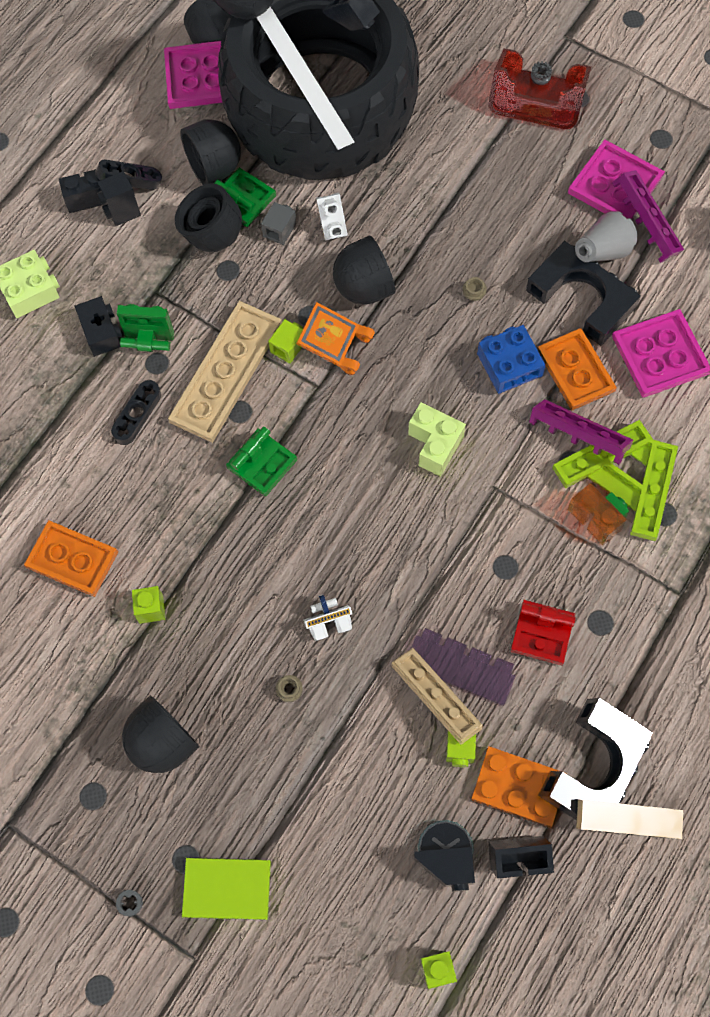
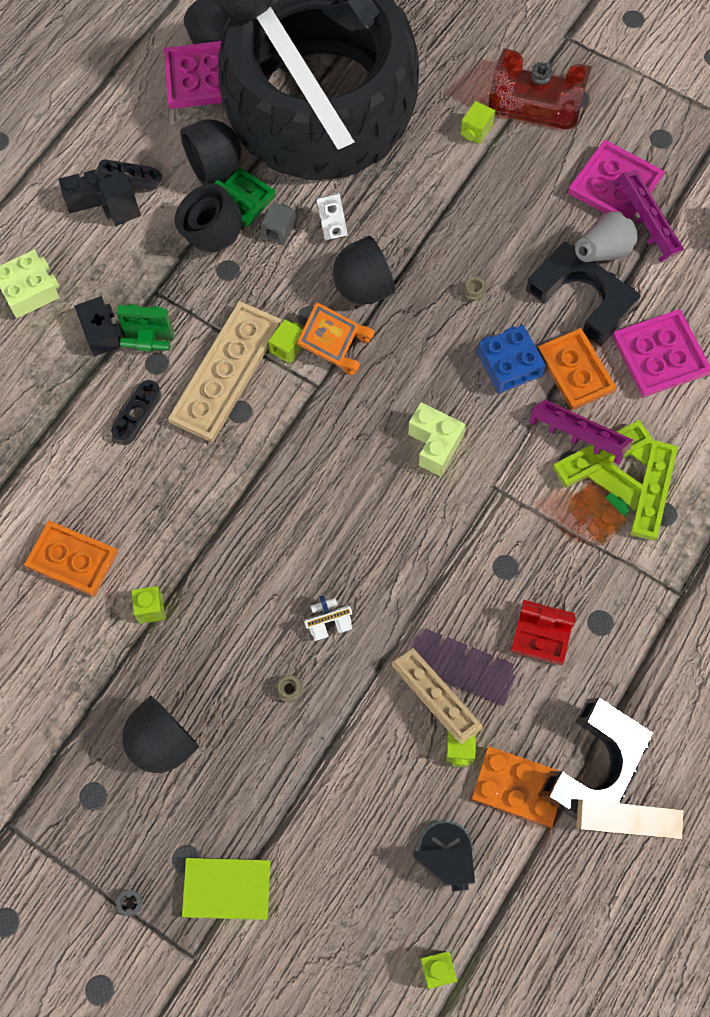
green plate [226,426,298,497] -> none
black piece [488,836,554,879] -> none
none -> lime brick [460,101,495,144]

